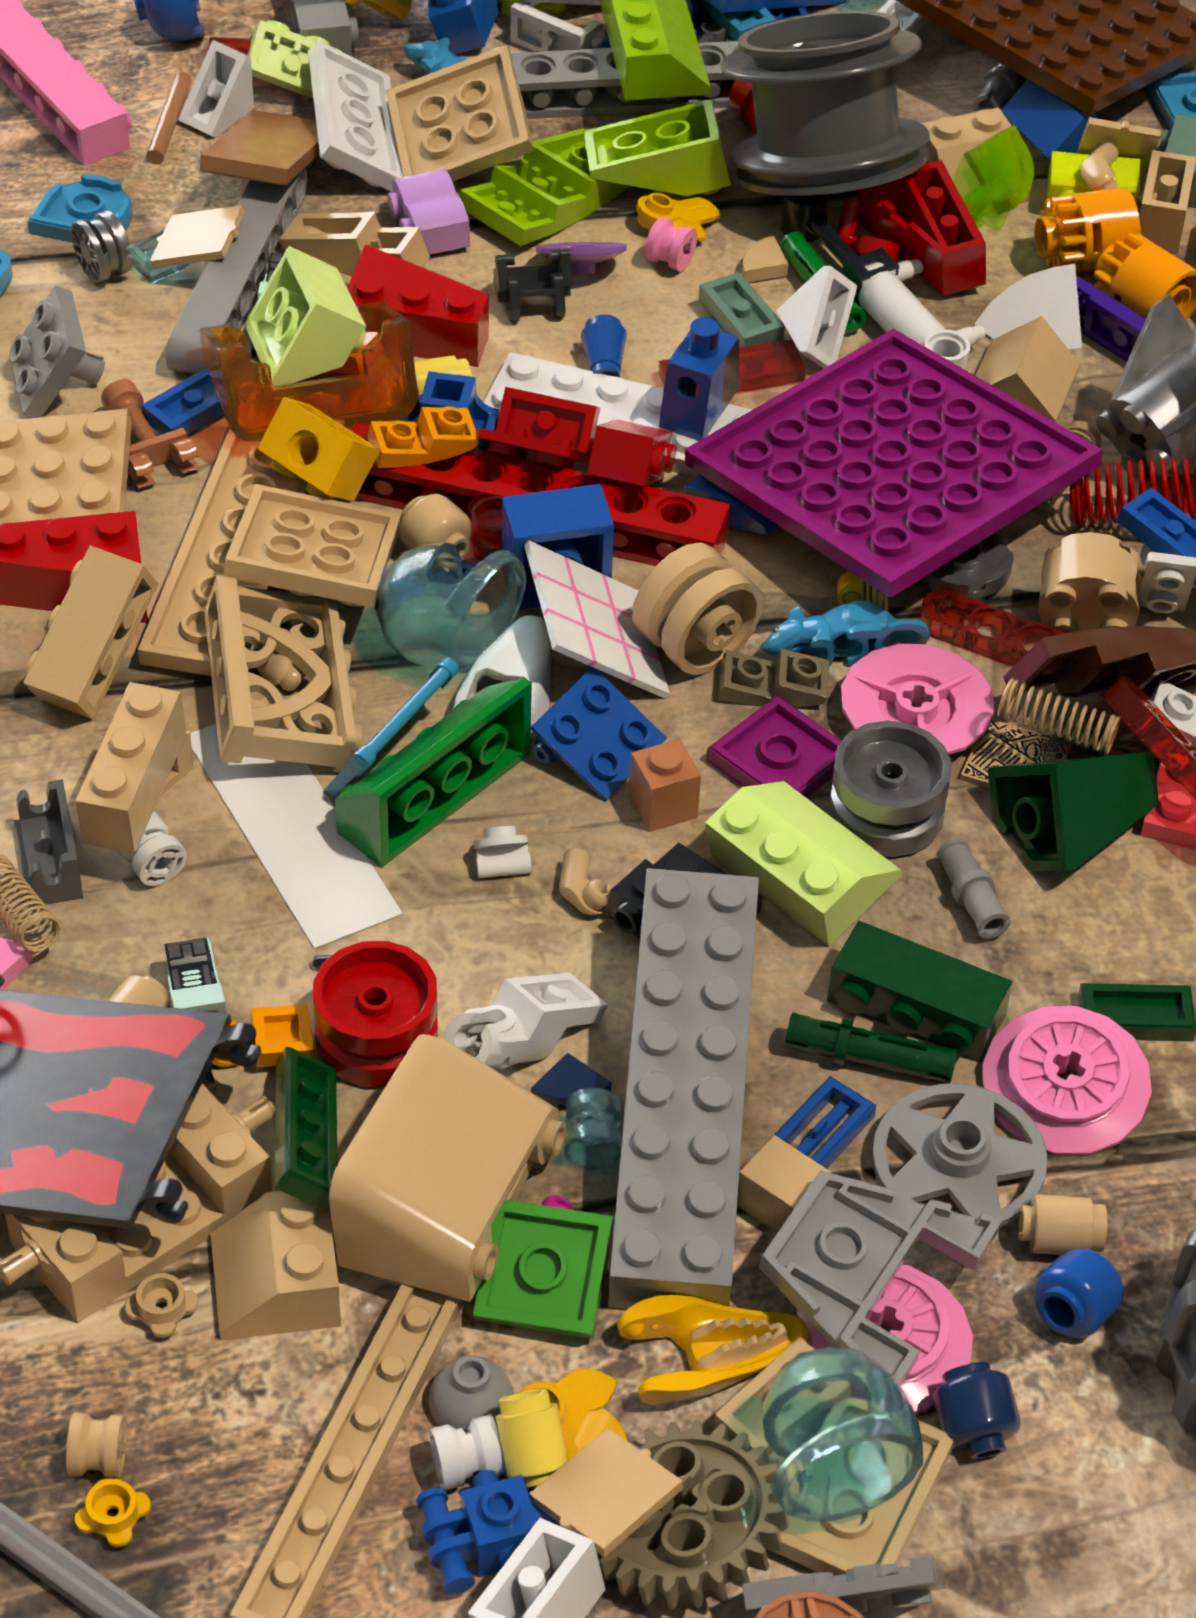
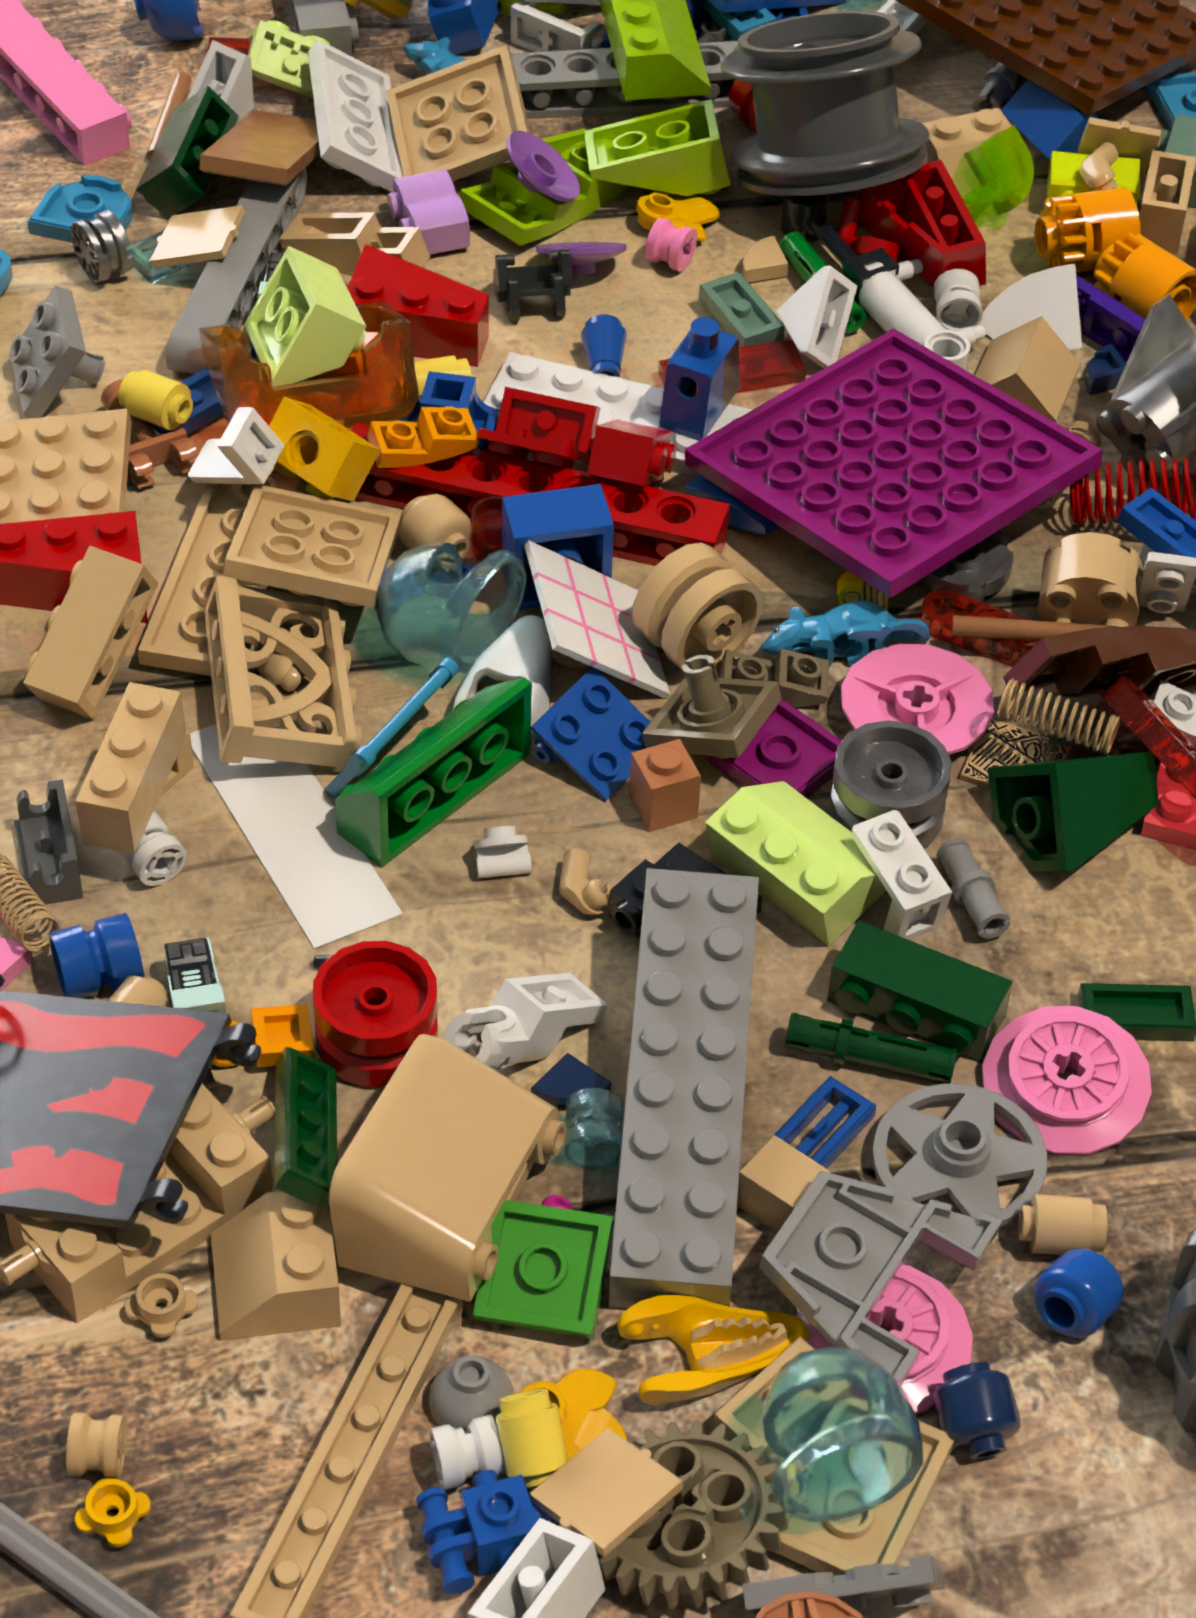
none -> blue wheel [49,913,144,998]
none -> light yellow brick [118,370,193,430]
none -> dark green brick [136,85,239,220]
none -> white bracket [188,407,285,484]
none -> medium lavender dish [507,131,580,202]
none -> dark tan plate [642,655,782,759]
none -> white bracket [851,810,952,940]
none -> white wheel [934,269,983,331]
none -> medium nougat bar [951,615,1106,641]
none -> dark blue tile [1085,344,1127,395]

